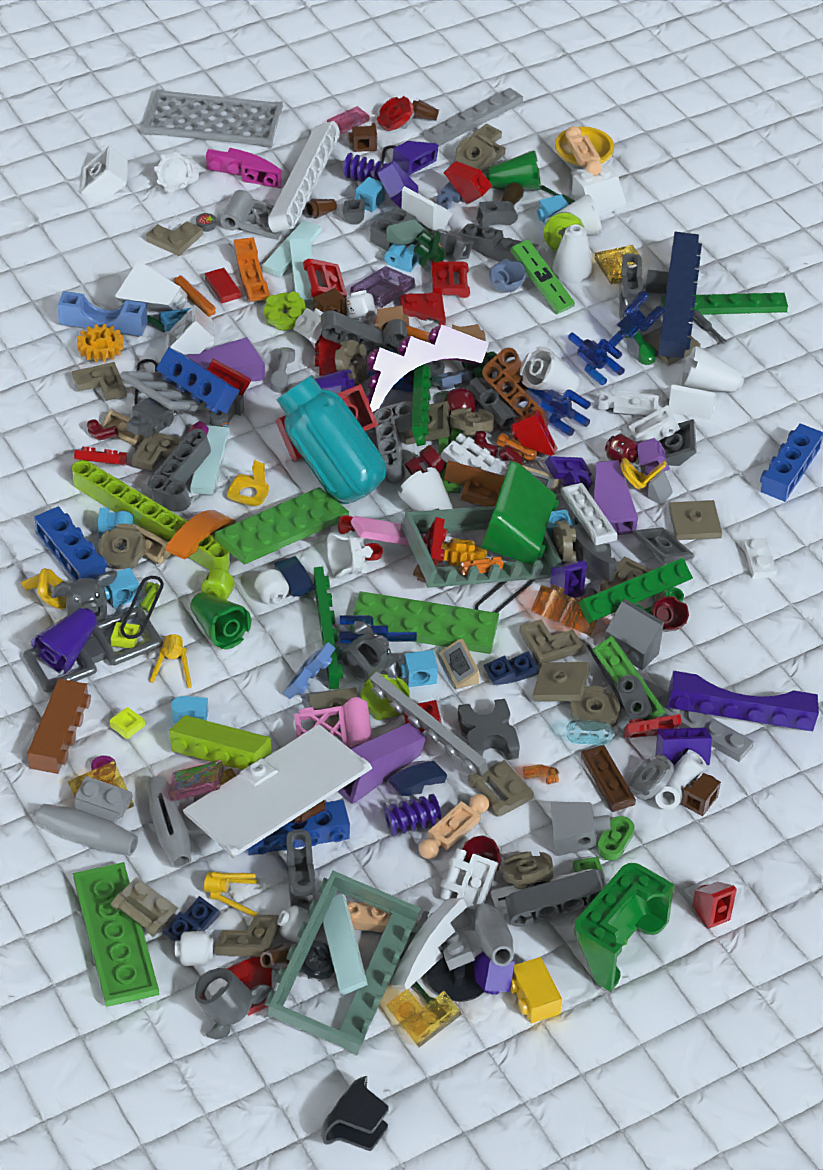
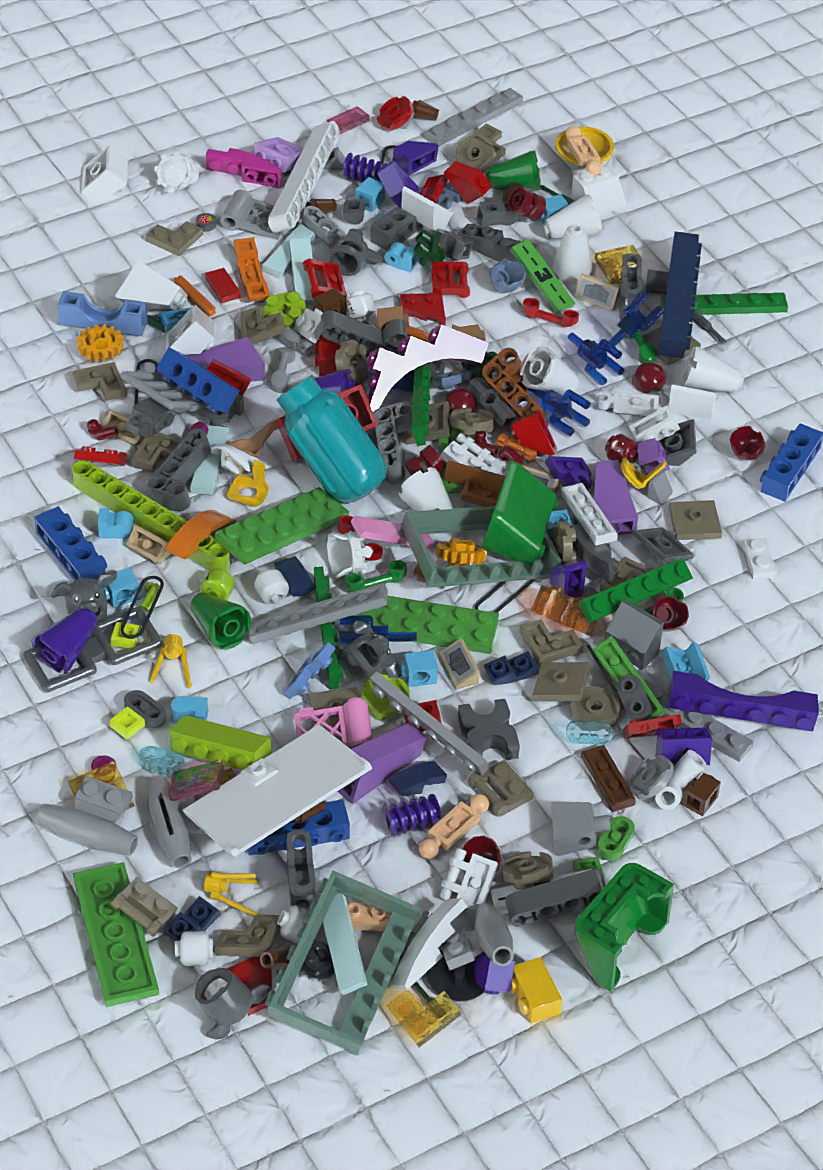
yellow piece [21,568,66,610] -> none
dark orange brick [27,678,91,774] -> none
dark tan plate [98,523,146,569] -> none
light grey door [143,89,284,148] -> none
black piece [322,1076,389,1151] -> none
reddish brown brick [348,123,377,152] -> none
clear purple container [350,266,416,308] -> none
sand green slope [387,219,424,245] -> none
red wing [423,517,447,567] -> none
orange axle [459,557,504,576] -> none
clear orange arm [523,764,559,784] -> none
lime plate [544,212,584,252] -> none
red slope [692,881,737,929] -> none
none -> dark grey plate [124,690,166,728]
none -> clear light blue beam [139,746,185,778]
none -> hat [211,419,278,474]
none -> dark tan plate [241,306,285,344]
none -> light grey plate [249,583,388,644]
none -> lavender plate [253,137,303,173]
none -> light grey bar [279,327,313,358]
none -> light grey beam [302,206,347,249]
none -> light grey slope [323,147,345,169]
none -> dark grey piece [326,228,383,276]
none -> green bar [345,560,407,592]
none -> red tile [420,174,448,203]
none -> dark red wheel [507,187,546,221]
none -> red bar [522,298,579,327]
none -> slope [575,273,620,311]
none -> dark red hair [632,362,667,394]
none -> medium azure bracket [661,642,710,681]
none -> dark red hair [729,426,766,461]

